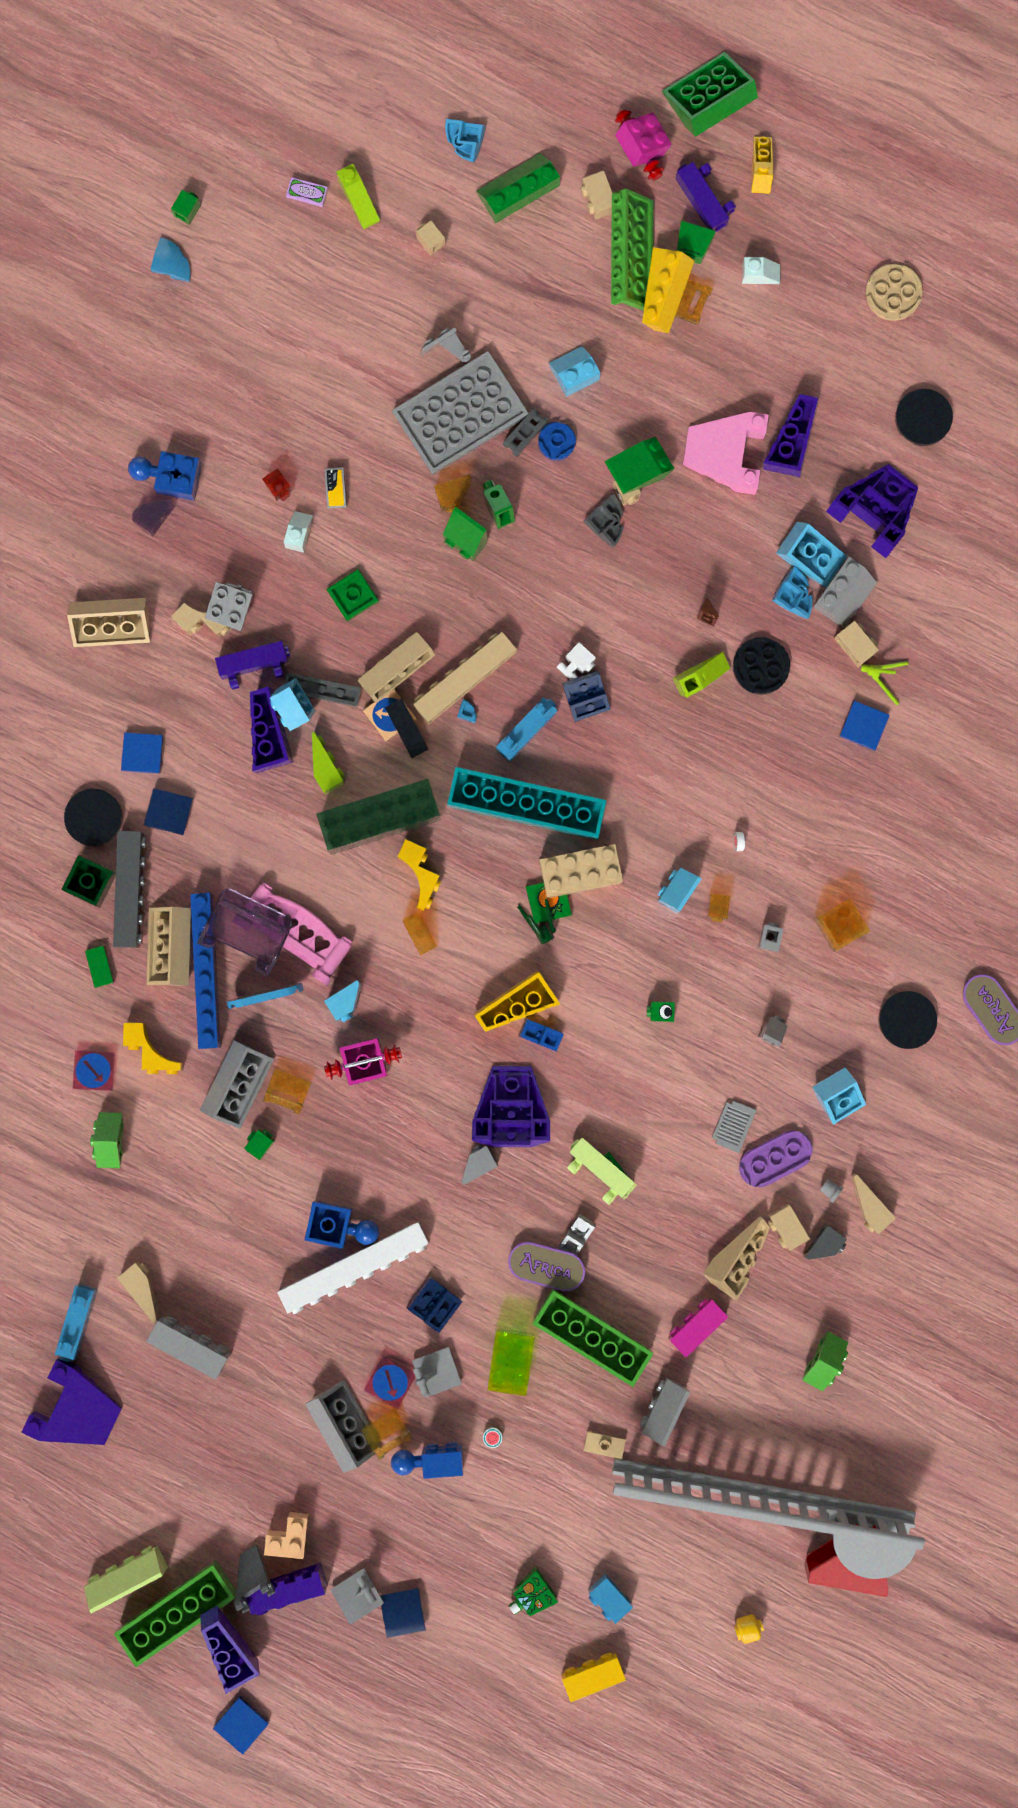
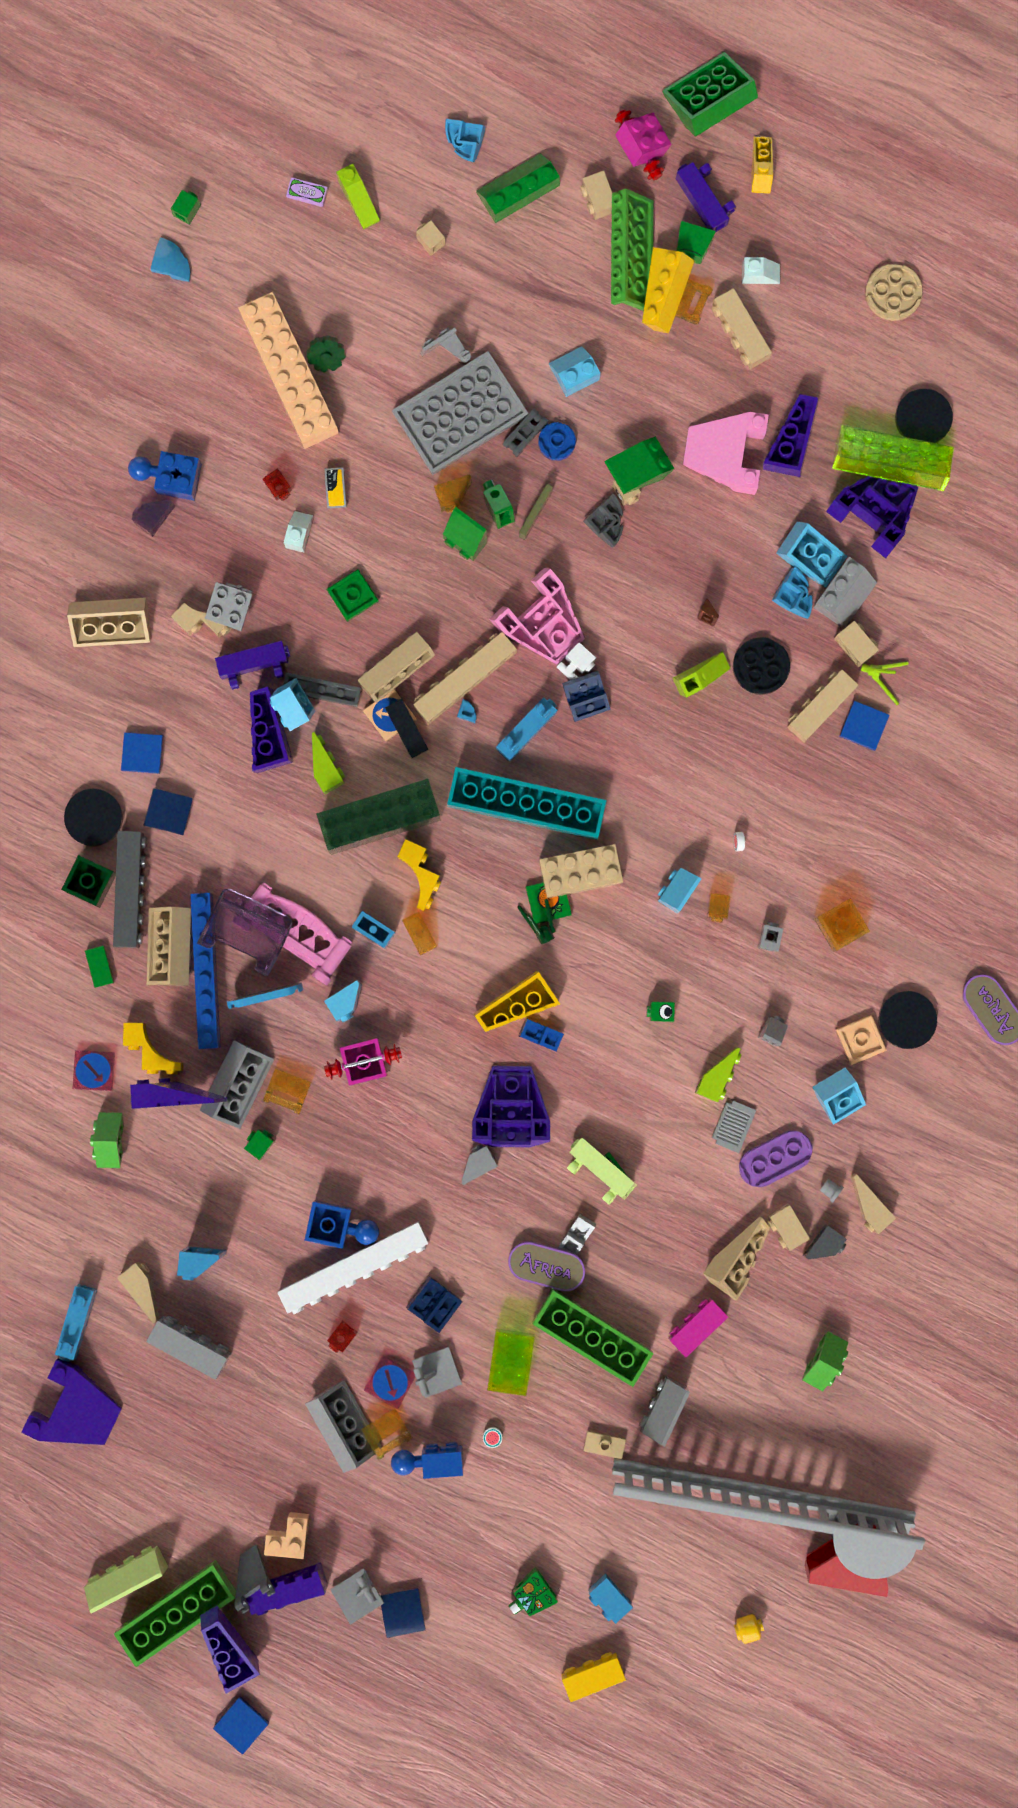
none -> dark purple wedge [130,1078,227,1109]
none -> dark azure slope [177,1246,227,1280]
none -> light nougat brick [238,292,339,449]
none -> dark green plant [306,335,346,372]
none -> clear red brick [327,1320,358,1353]
none -> dark azure brick [352,911,396,949]
none -> bright pink wedge [489,568,585,665]
none -> olive tile [519,484,553,540]
none -> lime slope [695,1048,742,1102]
none -> tan brick [712,288,772,369]
none -> tan brick [787,670,858,743]
none -> clear neon green brick [832,424,954,491]
none -> light nougat tile [835,1015,887,1065]

